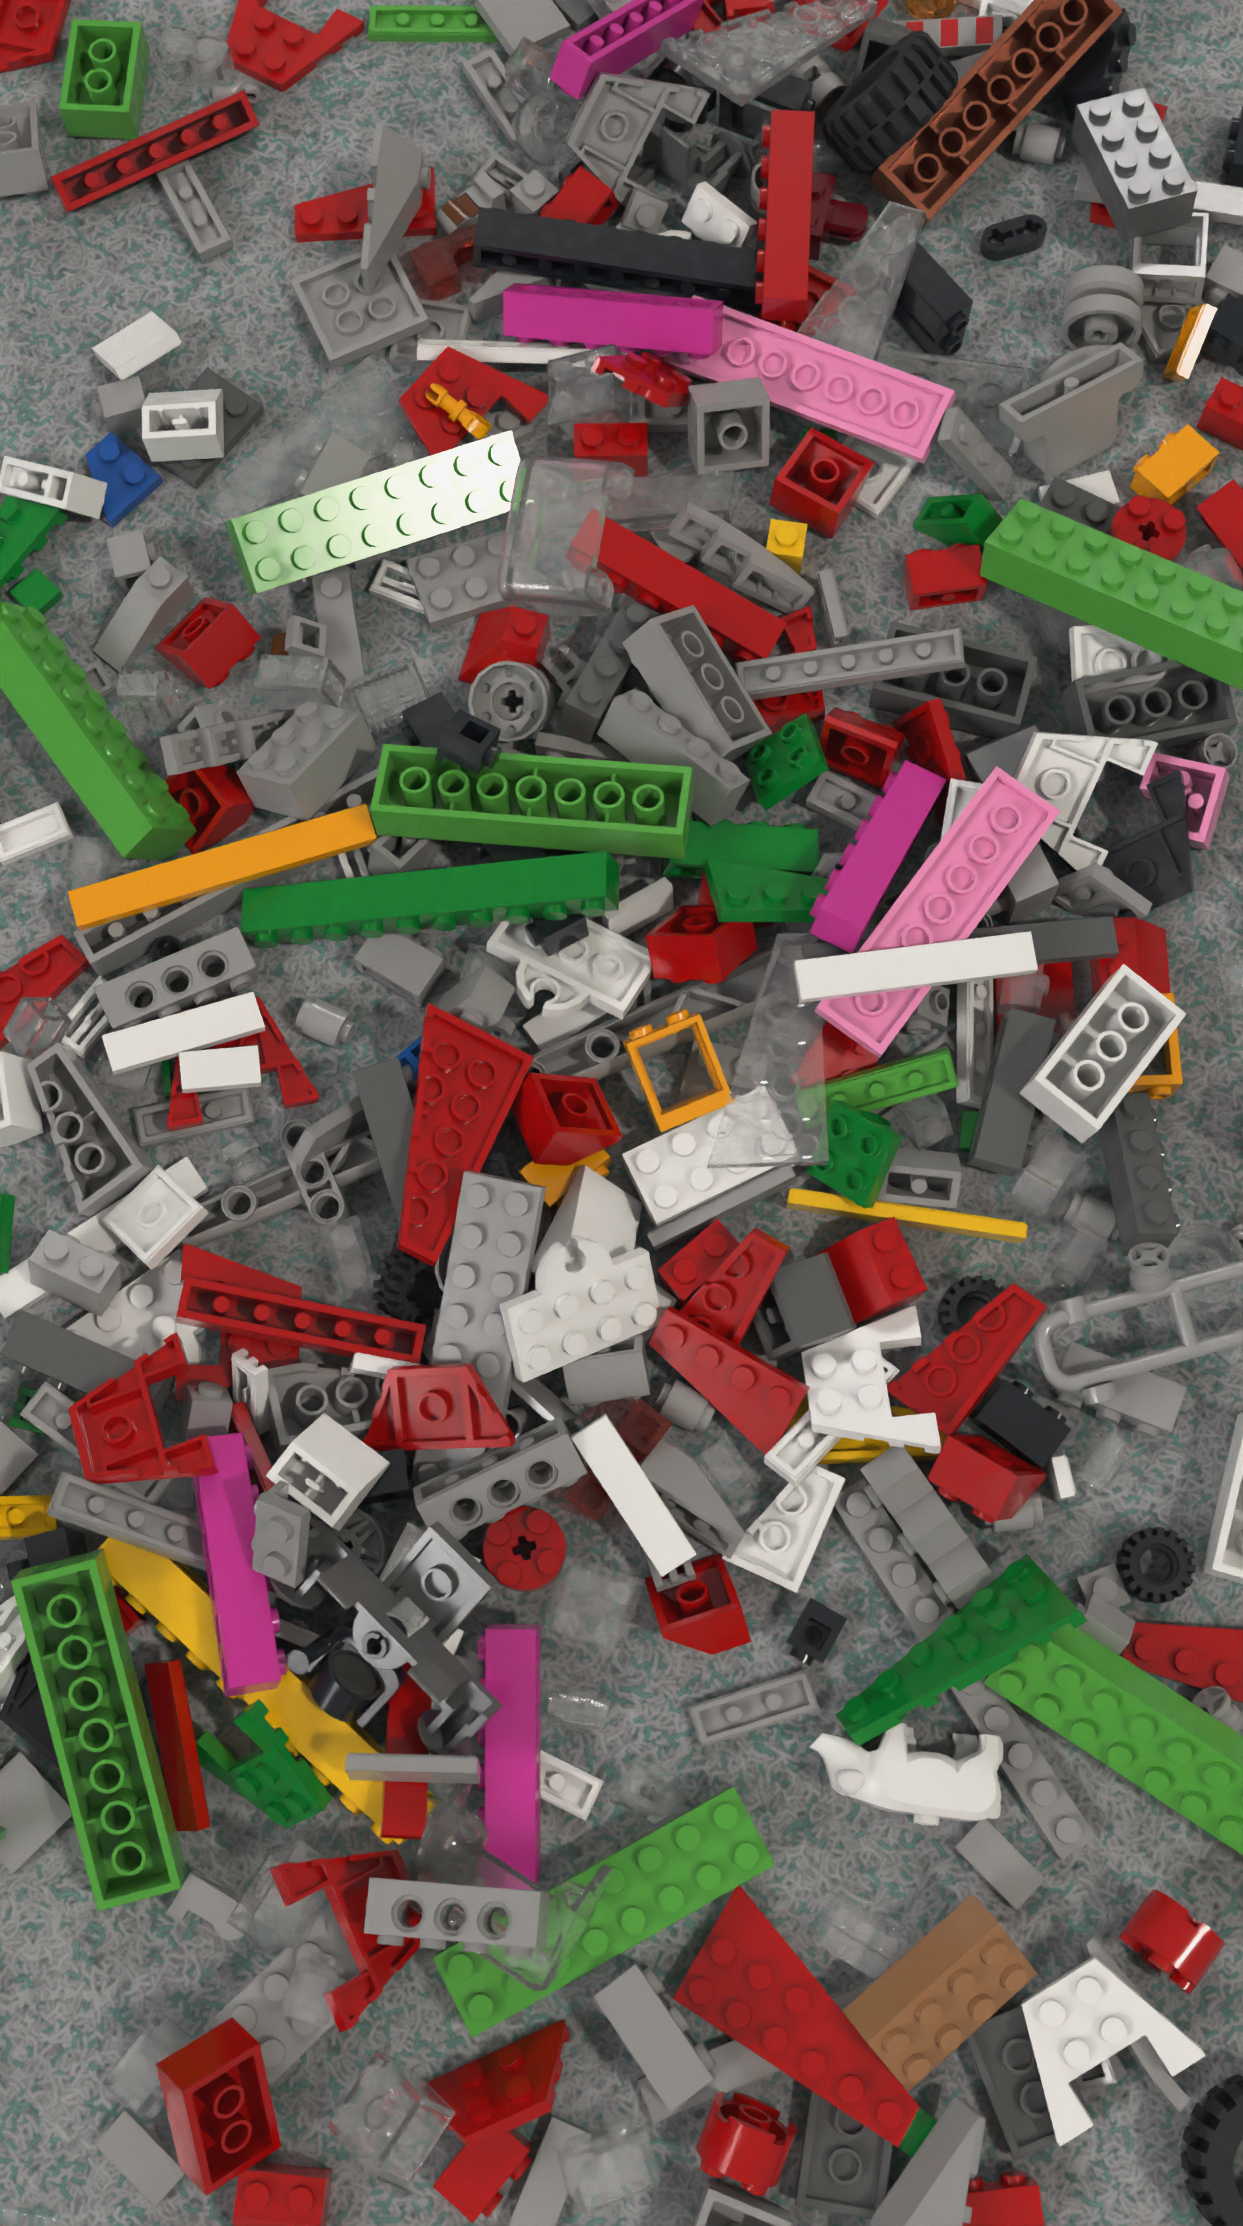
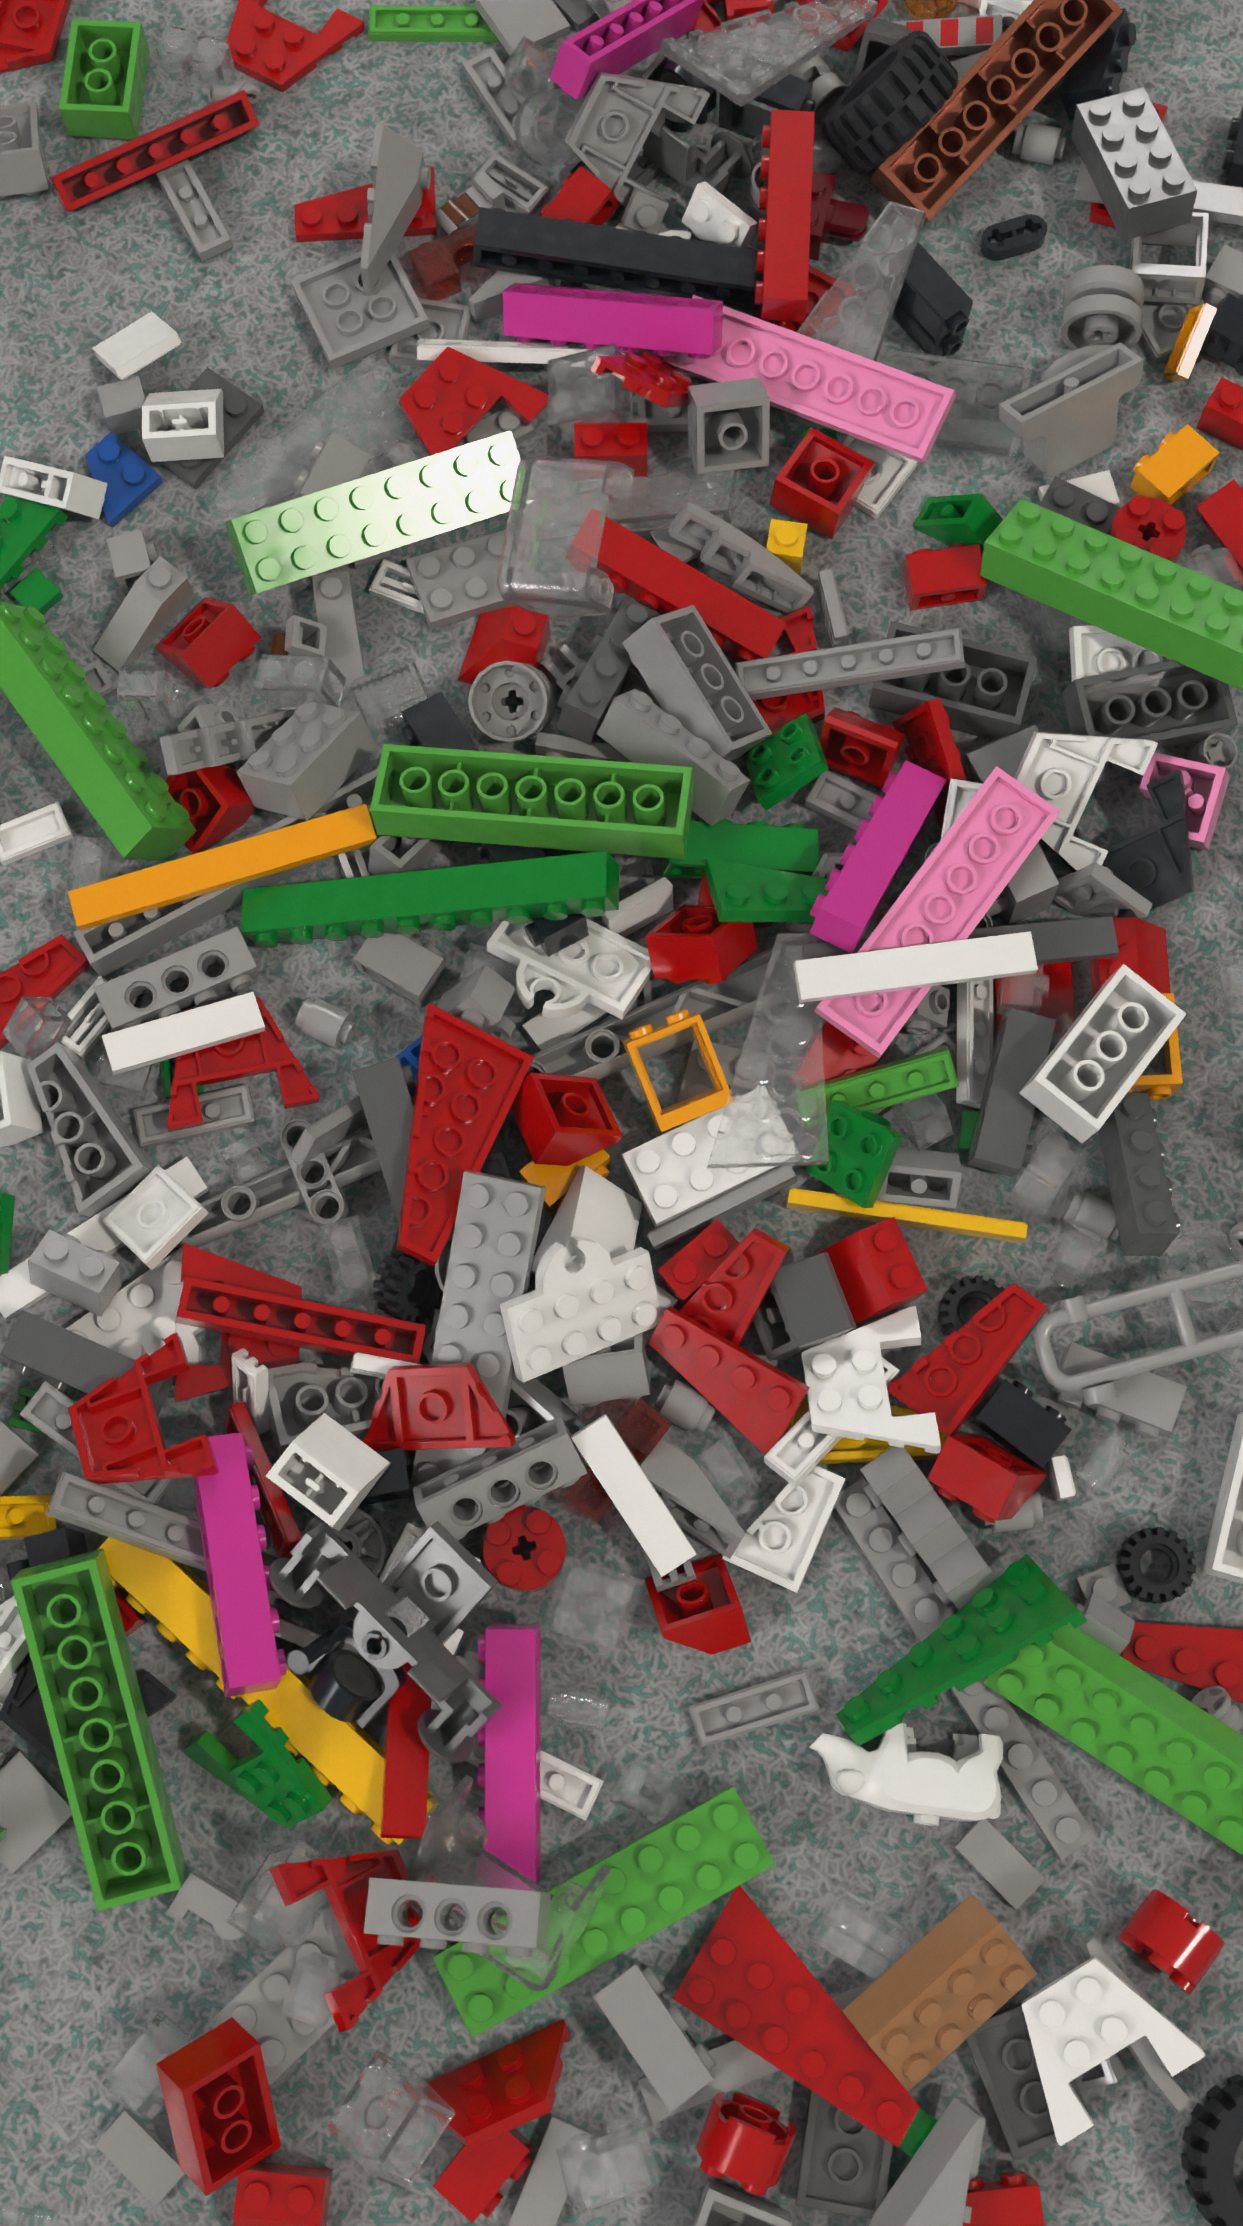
red tile [144,1659,210,1831] -> none
black hinge [150,935,183,962] -> none
light grey brick [178,1382,233,1442] -> none
white tile [179,1045,262,1093] -> none
light grey bracket [251,1480,311,1588] -> none
light grey tile [345,1753,481,1784] -> none
light orange piece [425,383,492,440] -> none
black brick [435,709,502,774] -> none
light grey plate [510,169,560,215] -> none
black brick [785,1598,847,1667] -> none
light grey plate [937,407,1012,501] -> none
light grey wheel [1128,1242,1171,1293] -> none

